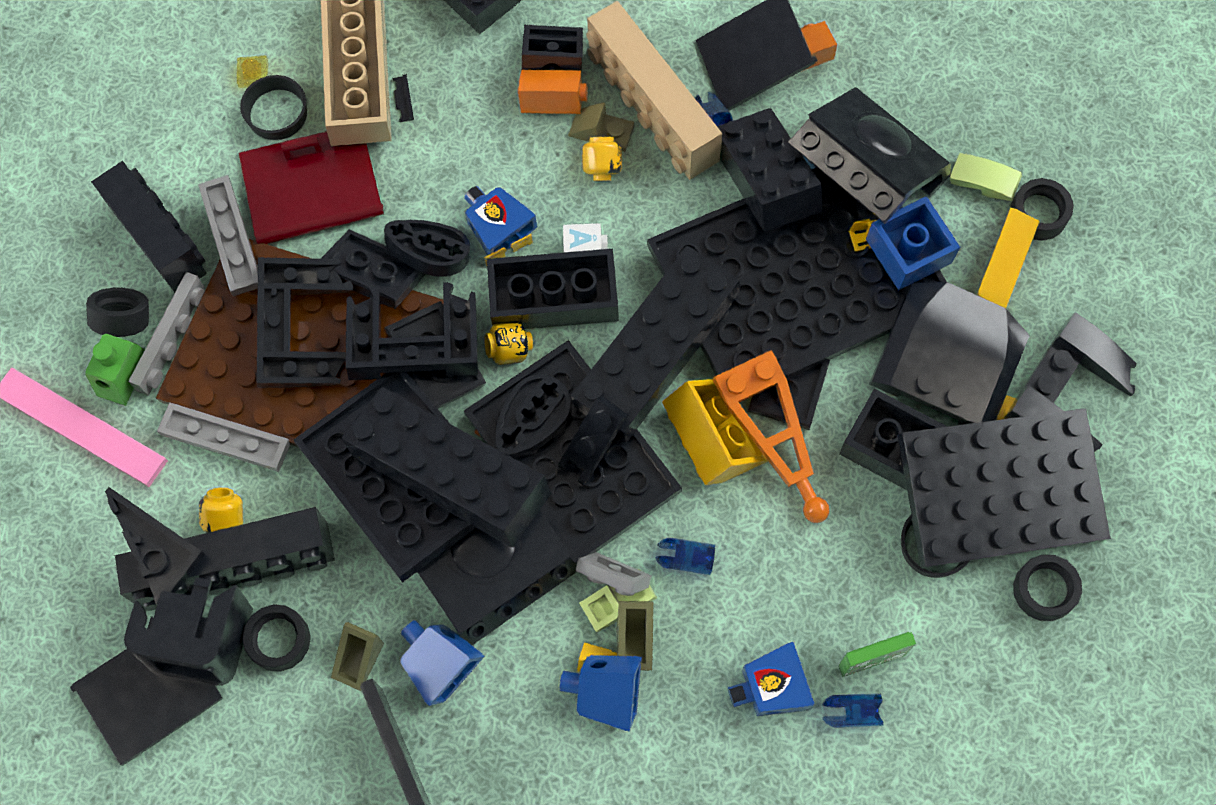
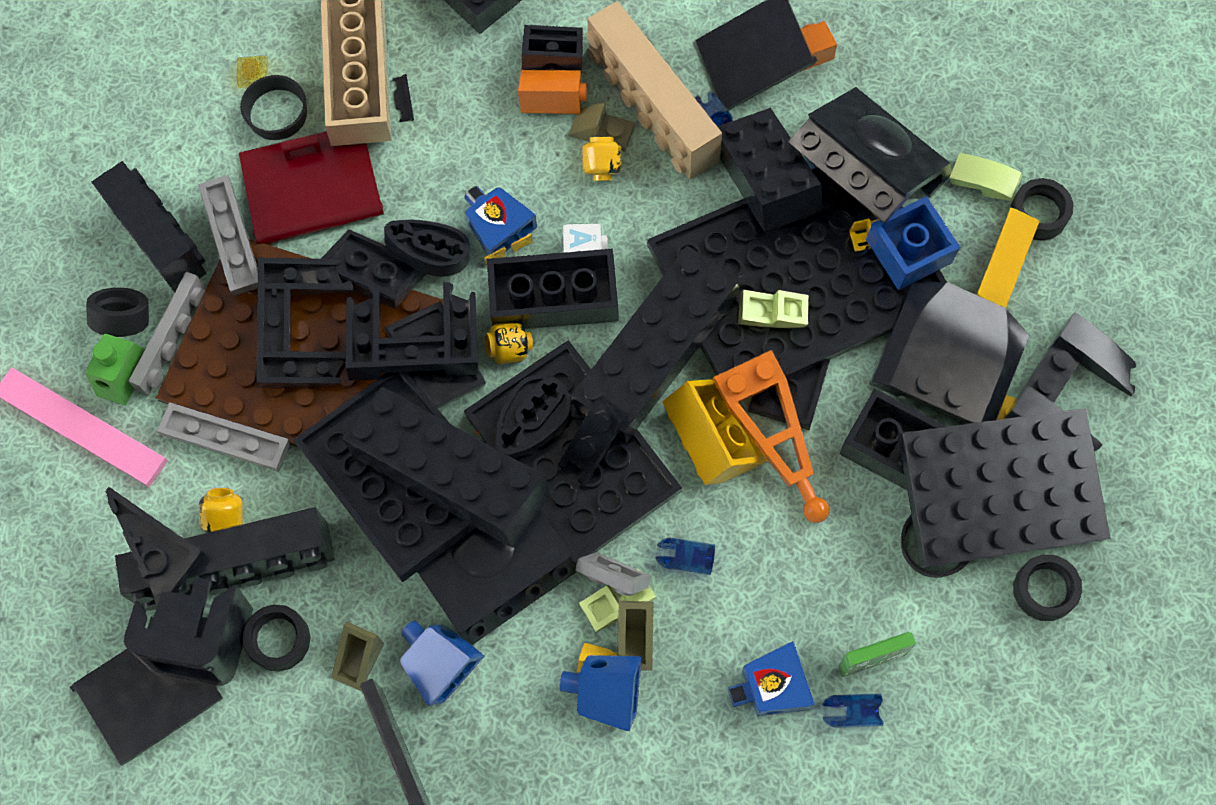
none -> yellowish green slope [738,290,808,328]

